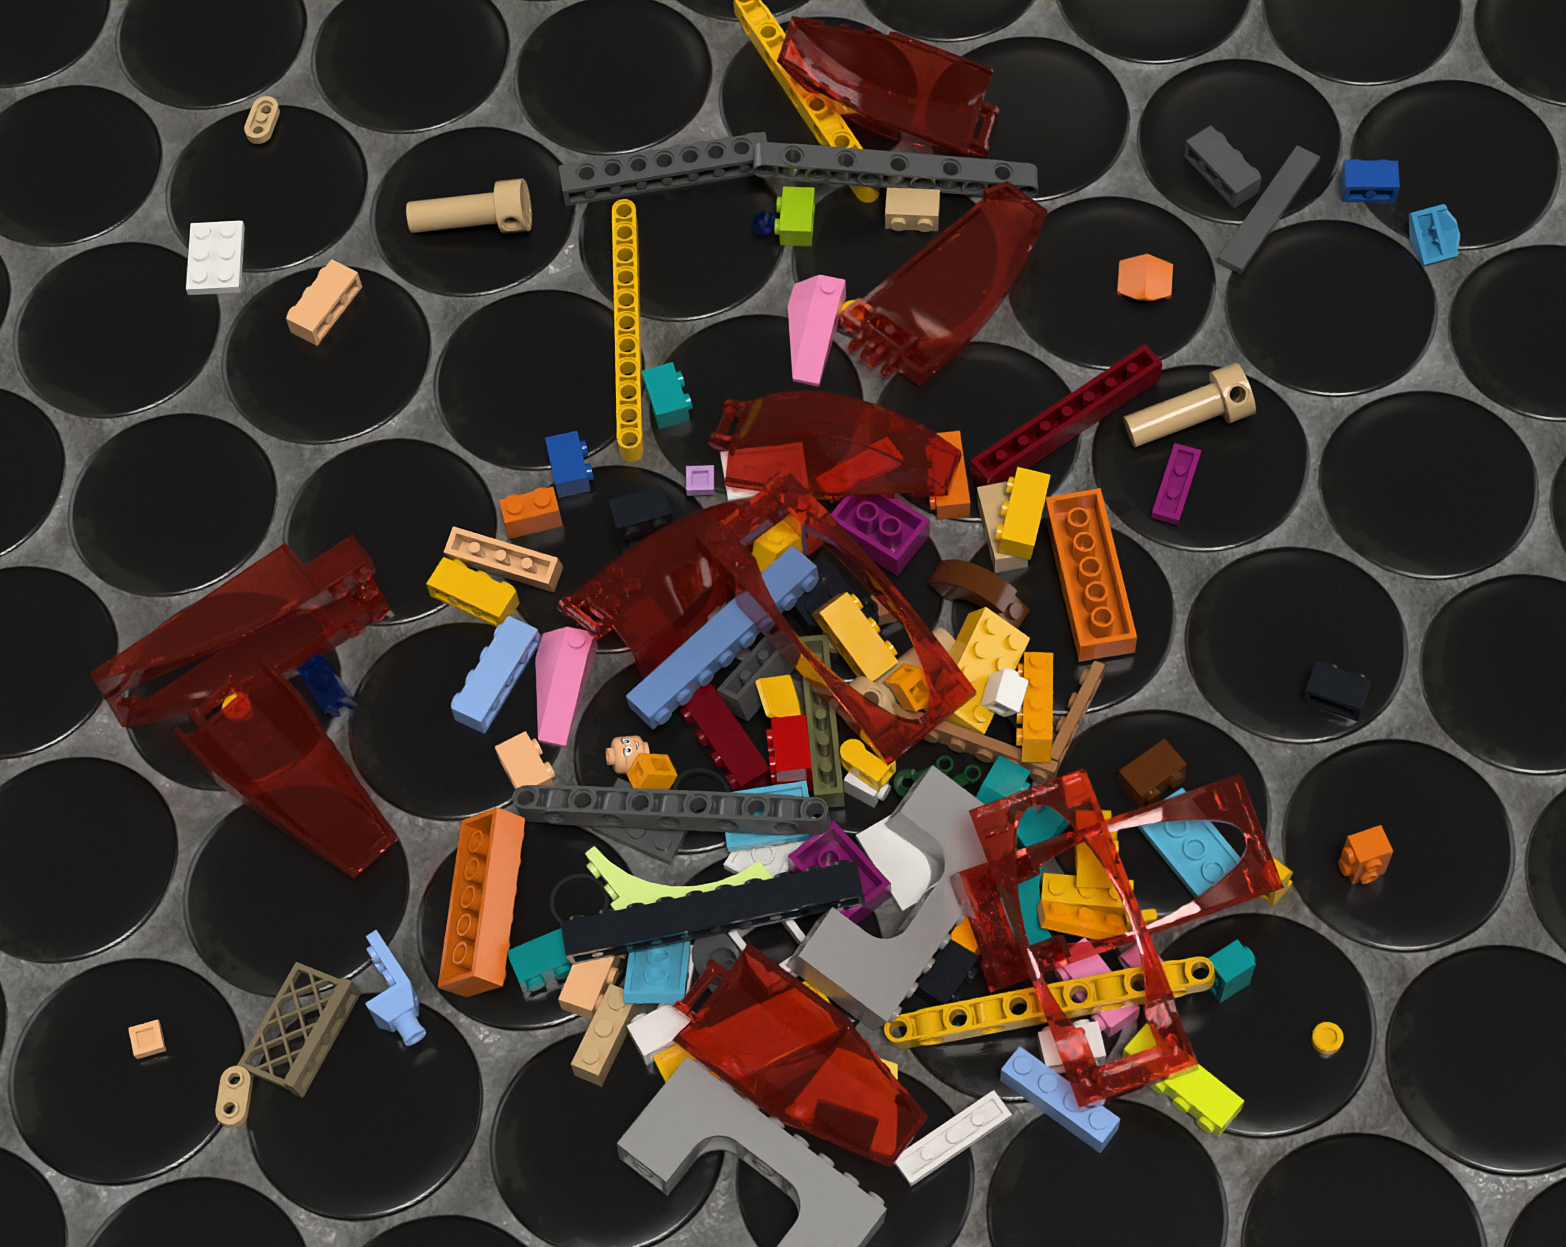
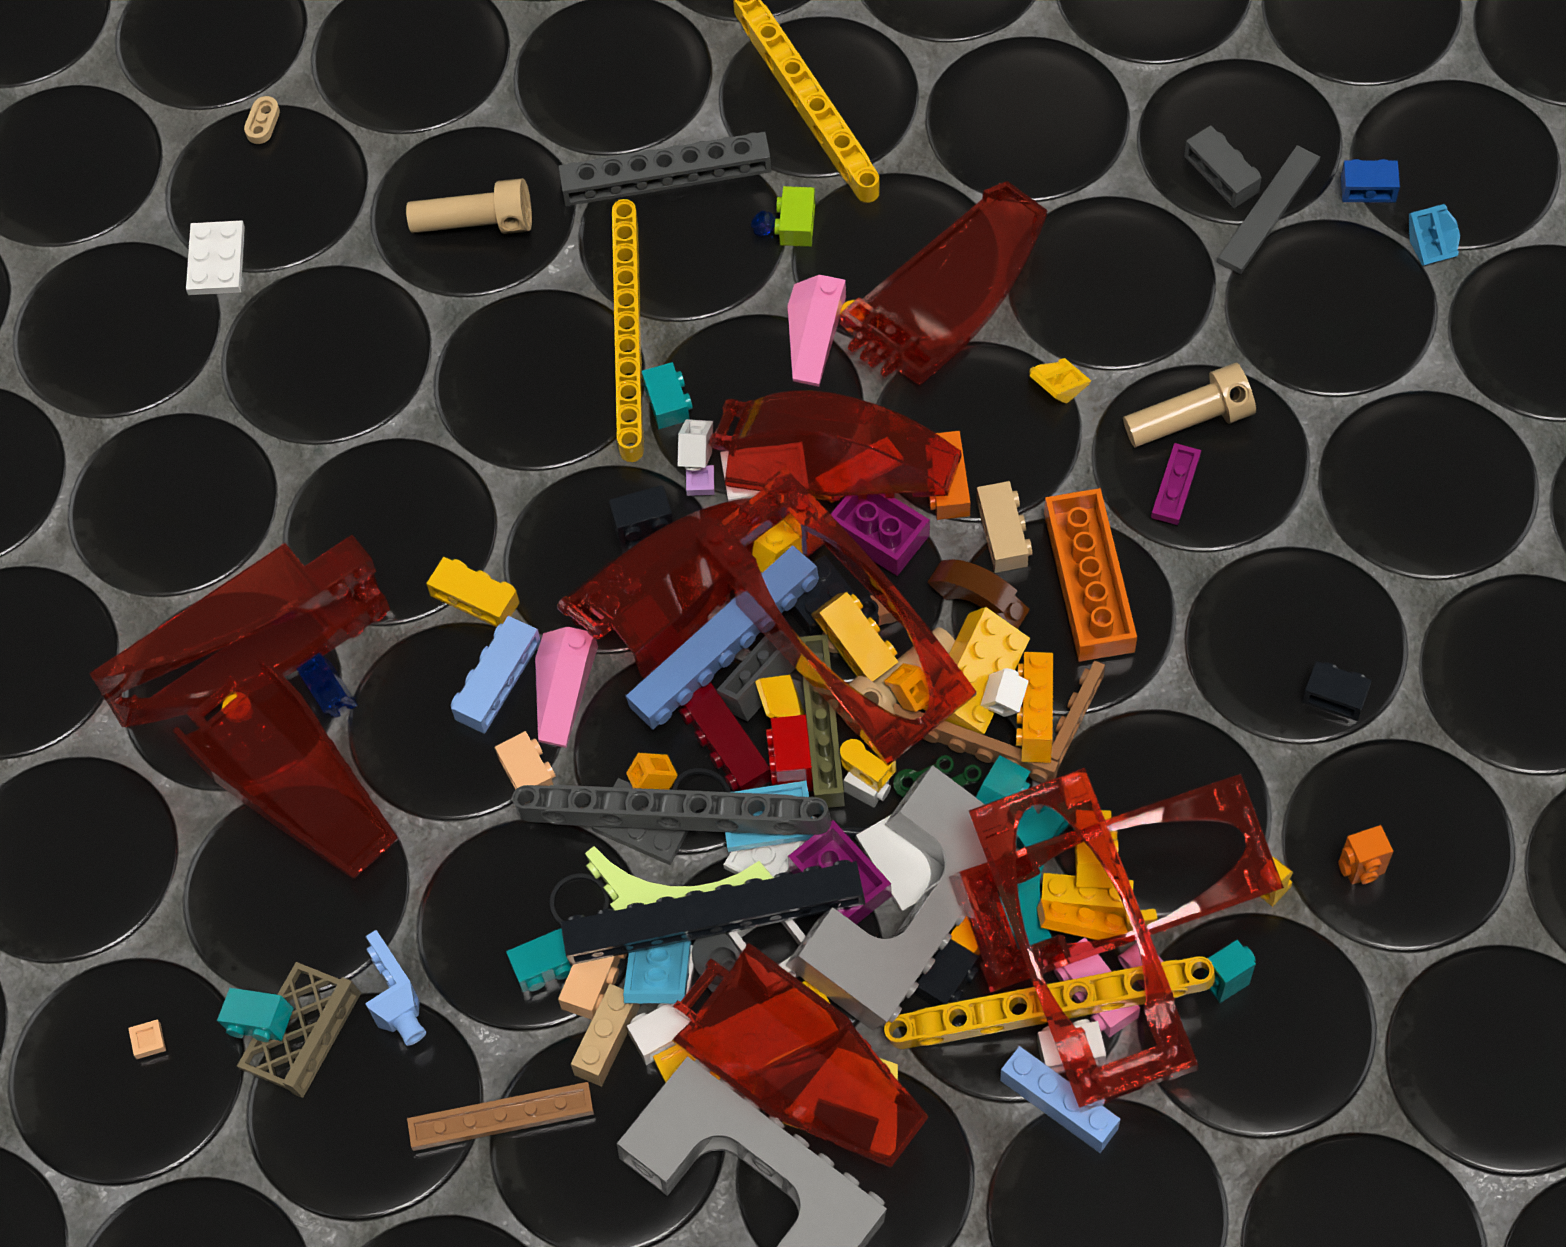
tan plate [215,1066,253,1128] -> none
light nougat brick [286,259,362,346] -> none
orange brick [438,807,525,998] -> none
light nougat brick [444,527,563,592] -> none
orange brick [499,487,563,539] -> none
blue brick [545,431,594,498] -> none
light nougat head [606,735,649,774] -> none
dark grey beam [753,142,1038,199] -> none
clear red windscreen [777,16,1000,156] -> none
tan brick [885,187,940,232] -> none
white plate [893,1090,1012,1187] -> none
dark red brick [970,344,1162,487] -> none
yellow brick [994,467,1050,560] -> none
orange slope [1117,254,1173,301] -> none
reddish brown brick [1117,738,1187,808] -> none
neon yellow brick [1122,1023,1244,1137] -> none
medium azure plate [1135,788,1256,913] -> none
yellow tile [1311,1022,1343,1055] -> none
none -> teal brick [217,988,294,1042]
none -> medium nougat plate [407,1082,594,1151]
none -> white brick [678,419,713,471]
none -> yellow slope [1029,358,1091,404]

